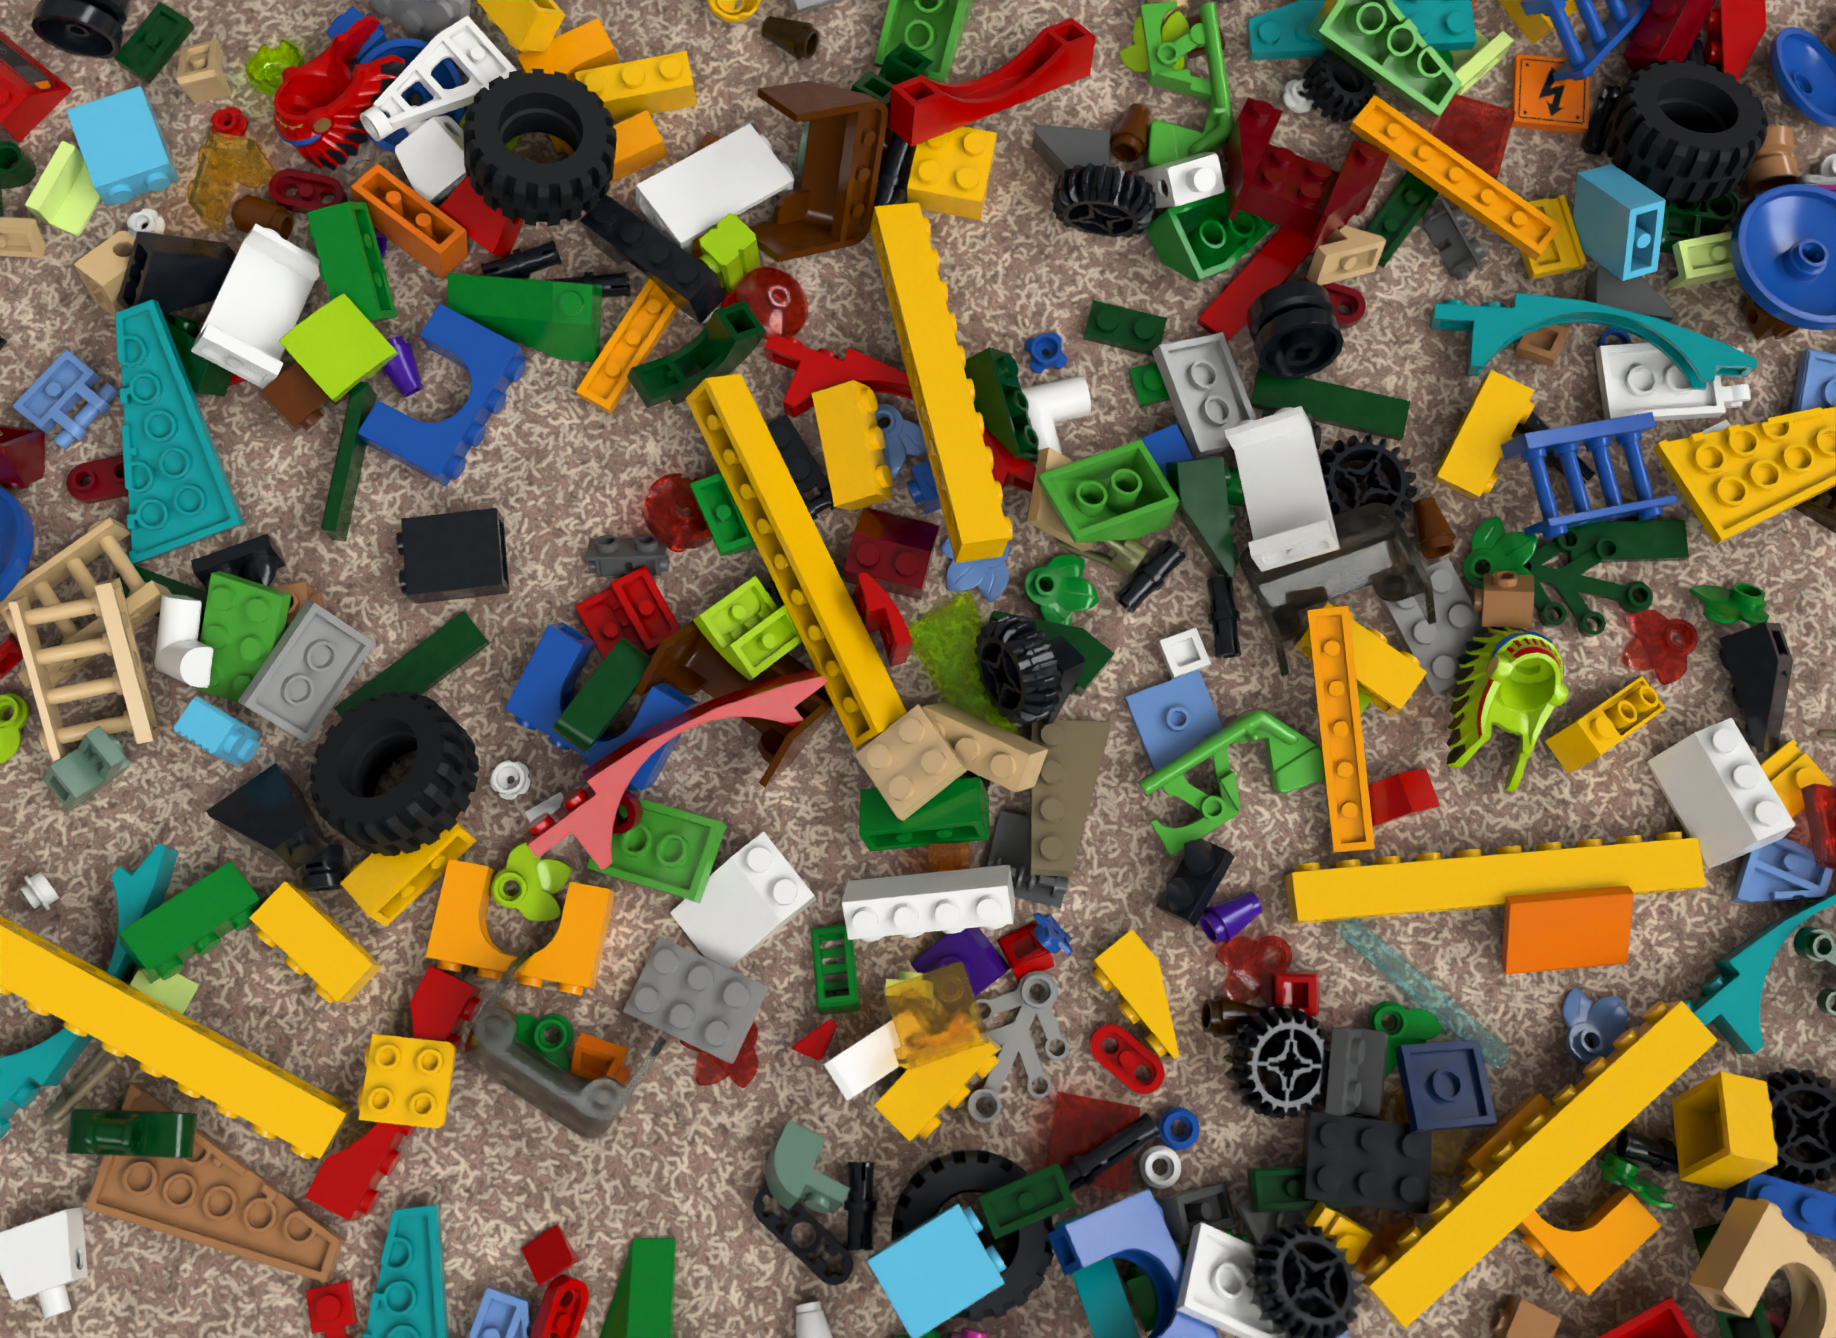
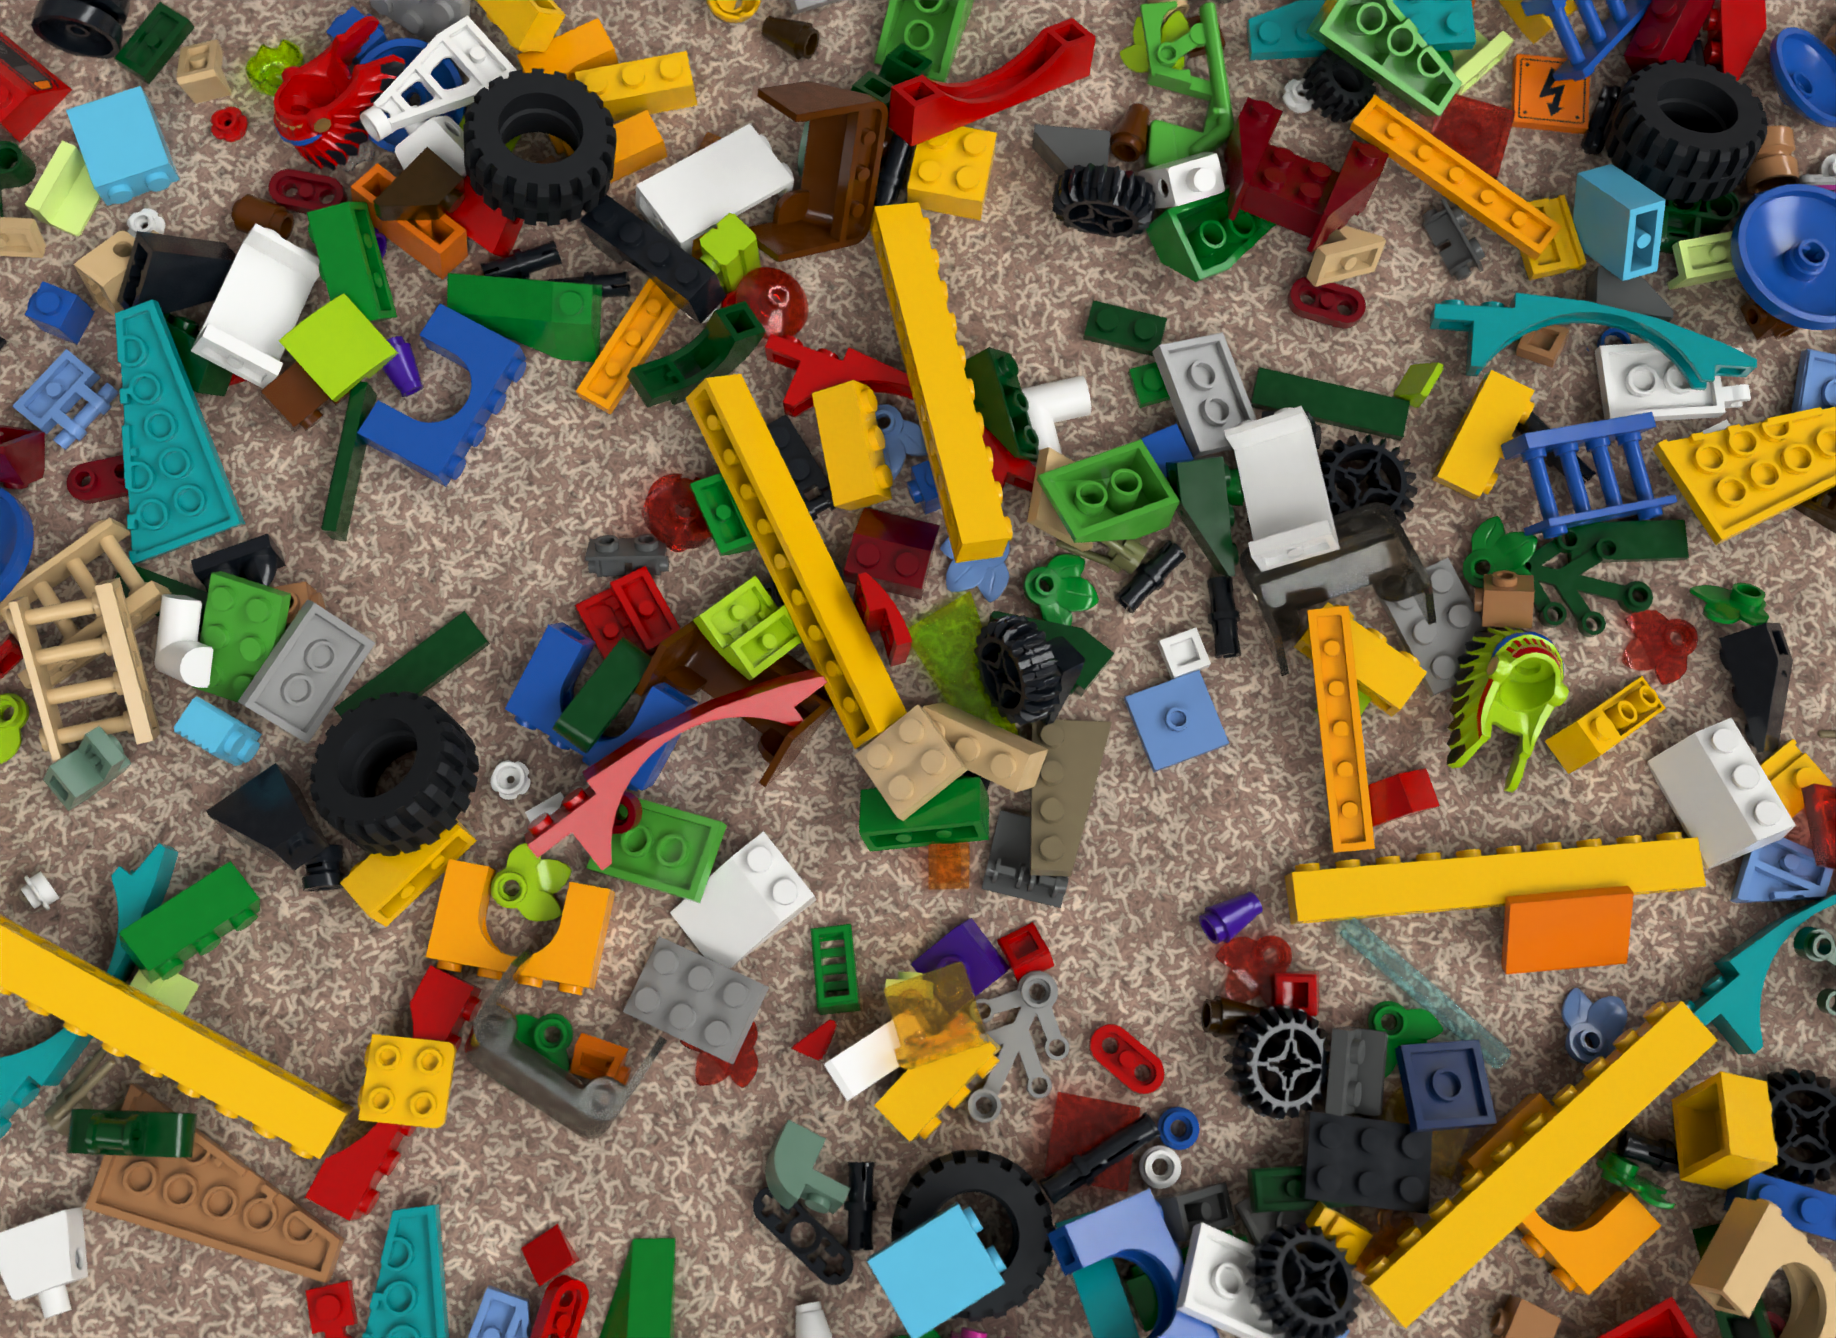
clear yellow bracket [187,131,277,234] -> none
yellow brick [249,881,383,1004] -> none
black brick [396,508,510,604] -> none
white brick [842,865,1015,942] -> none
dark green plate [977,1162,1076,1239] -> none
blue plate [1024,332,1067,374] -> none
blue plate [1033,913,1073,956] -> none
yellow slope [1090,929,1179,1060] -> none
bright green piece [1137,710,1325,856] -> none
black tile [1156,838,1235,927] -> none
red tile [1197,227,1311,344] -> none
black wheel [1246,281,1344,380] -> none
dark green tile [1364,171,1439,268] -> none
reddish brown cone [1413,497,1456,559] -> none
none -> blue brick [24,281,95,345]
none -> dark brown slope [373,147,465,221]
none -> lime slope [1393,362,1444,408]

